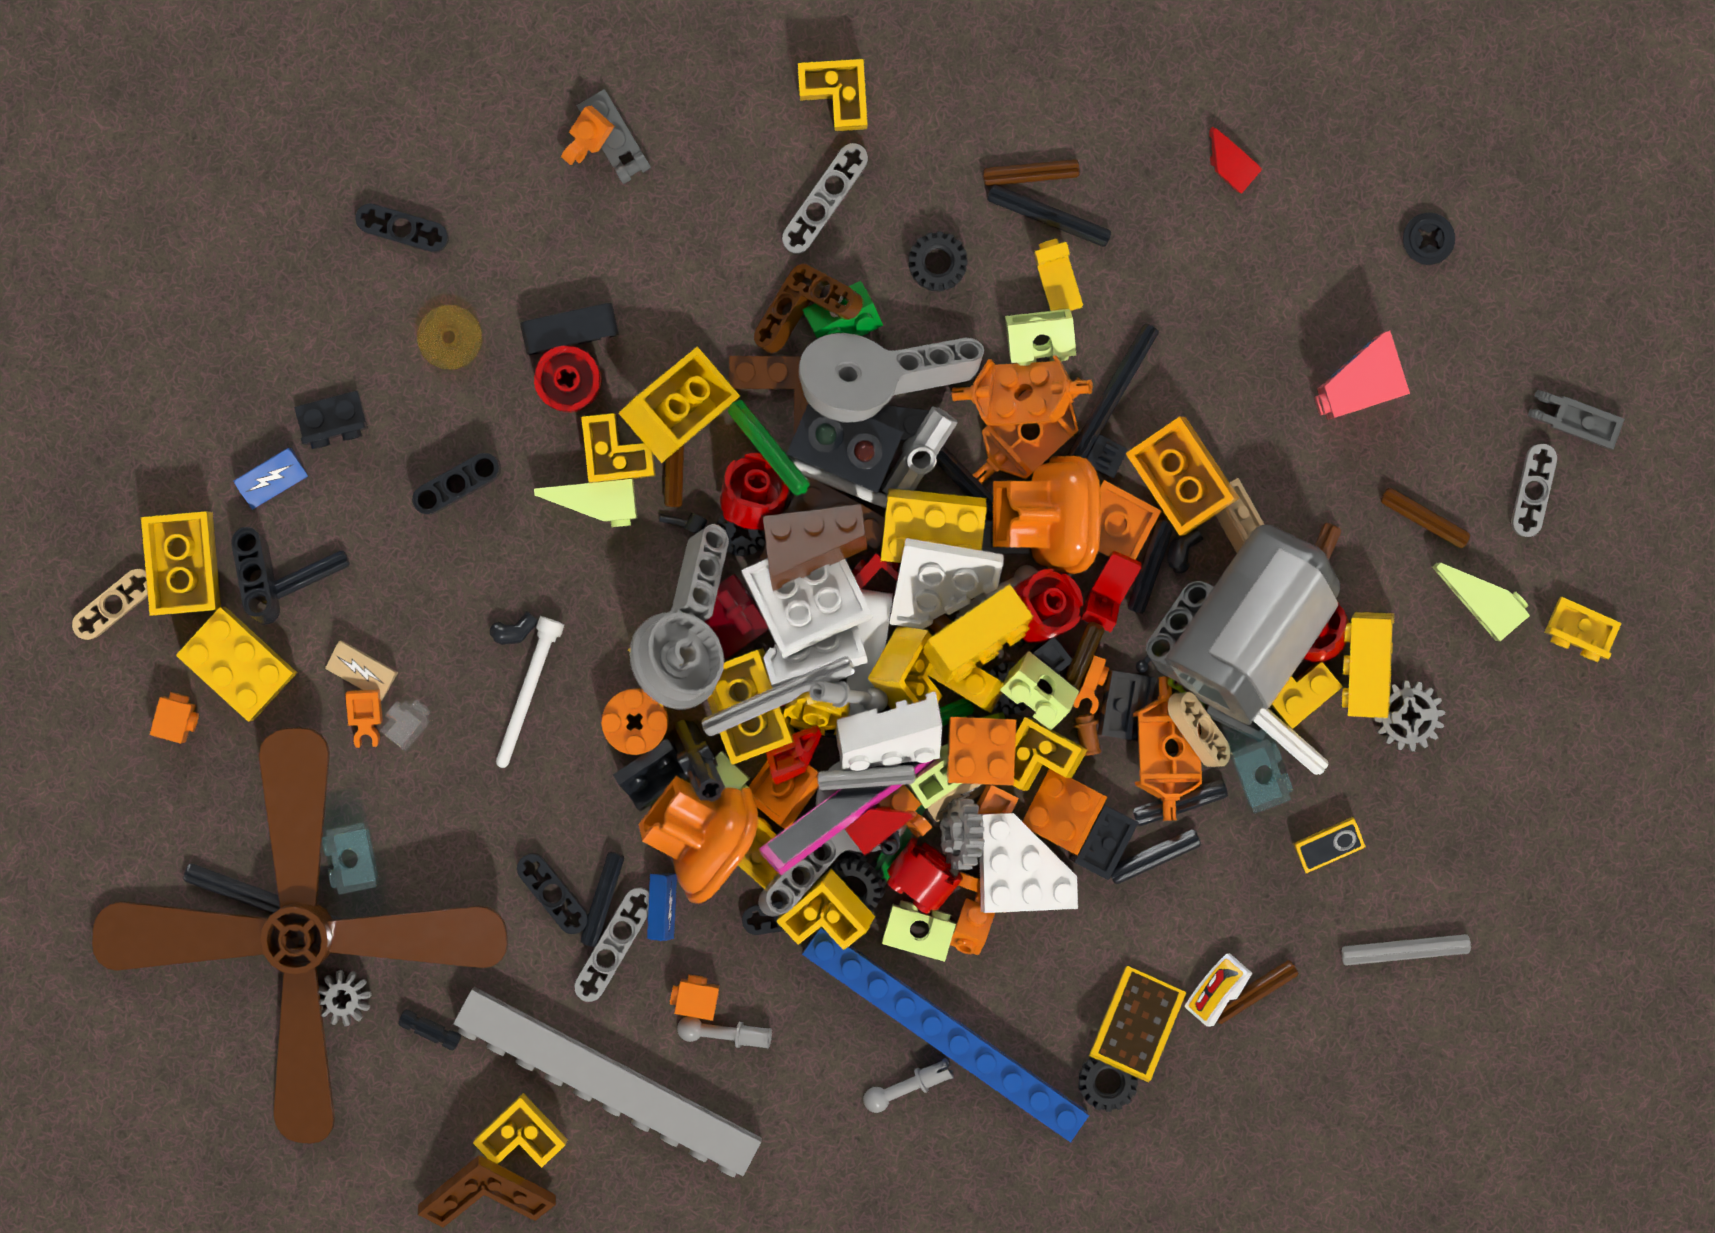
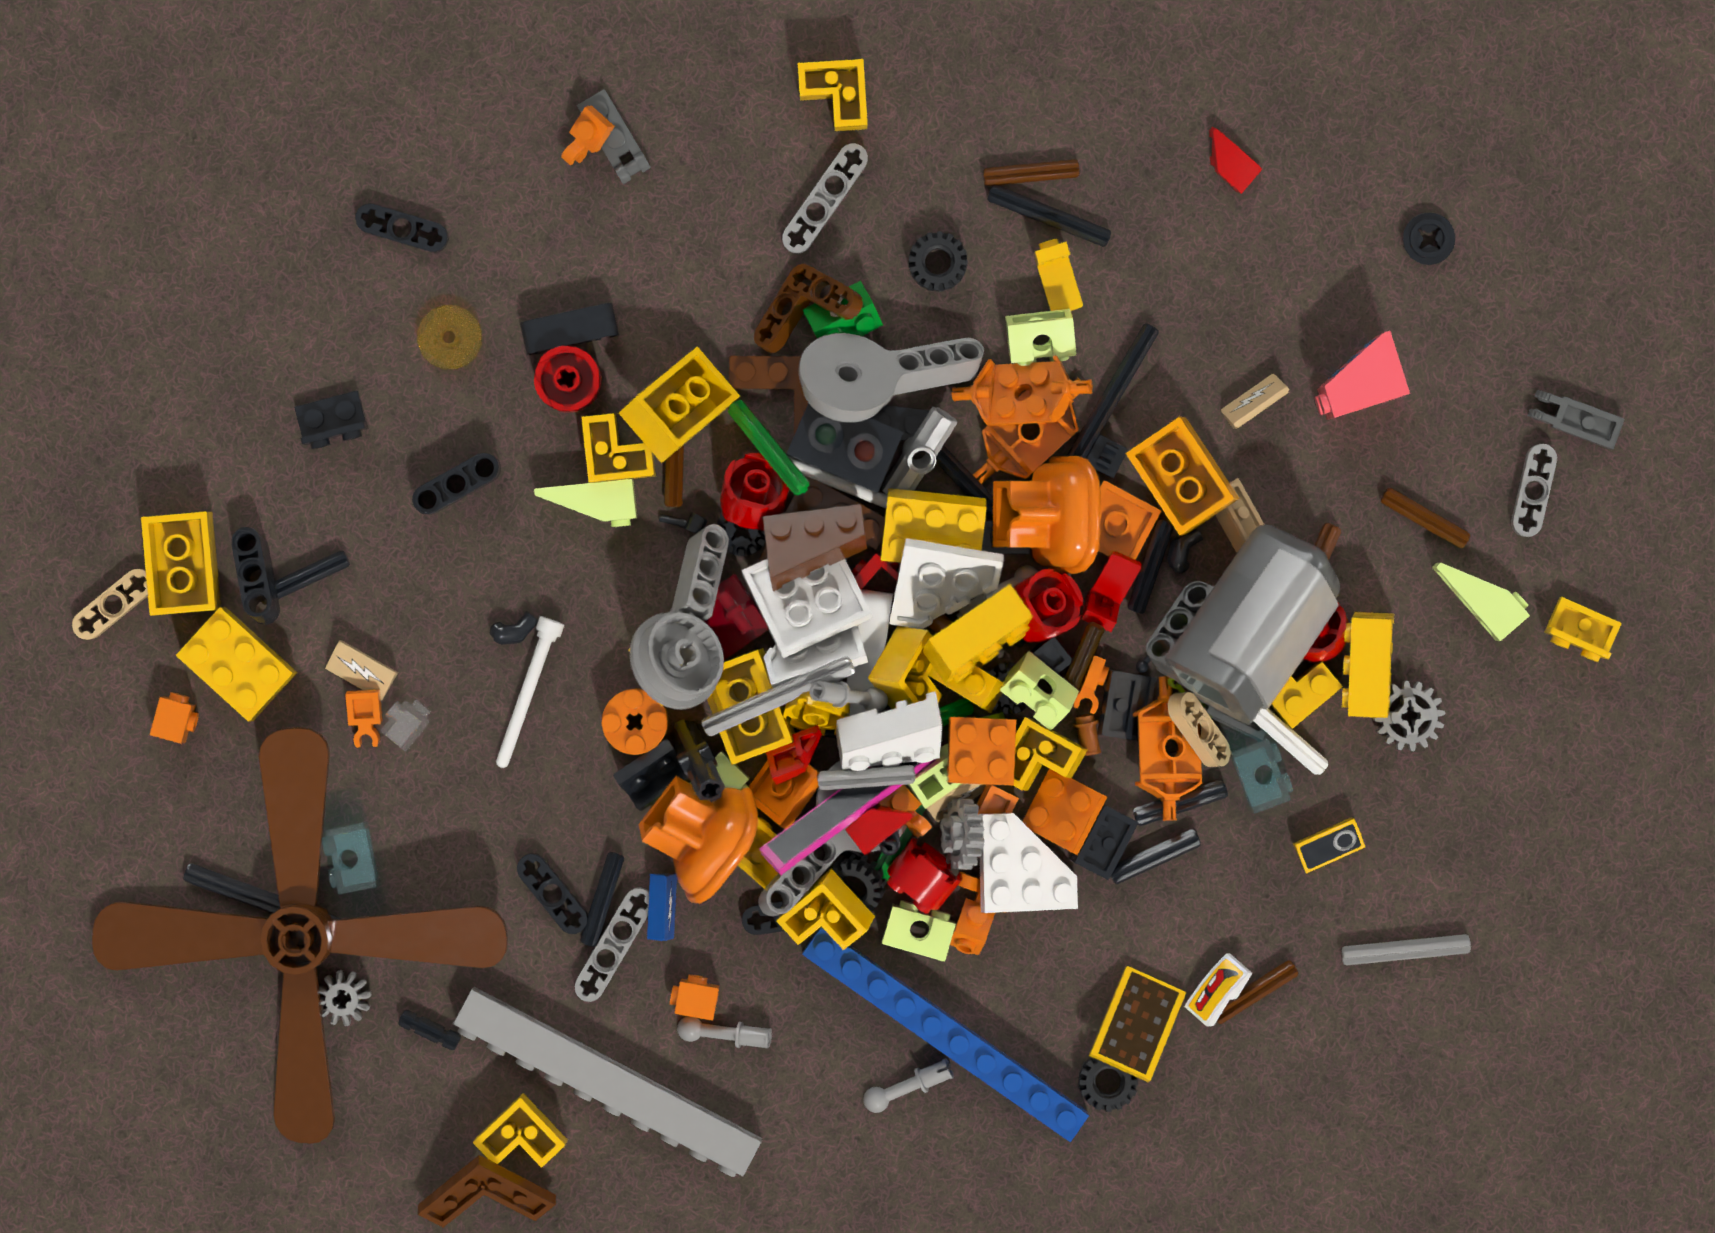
slope [233,448,308,510] -> none
none -> tan slope [1221,374,1289,429]

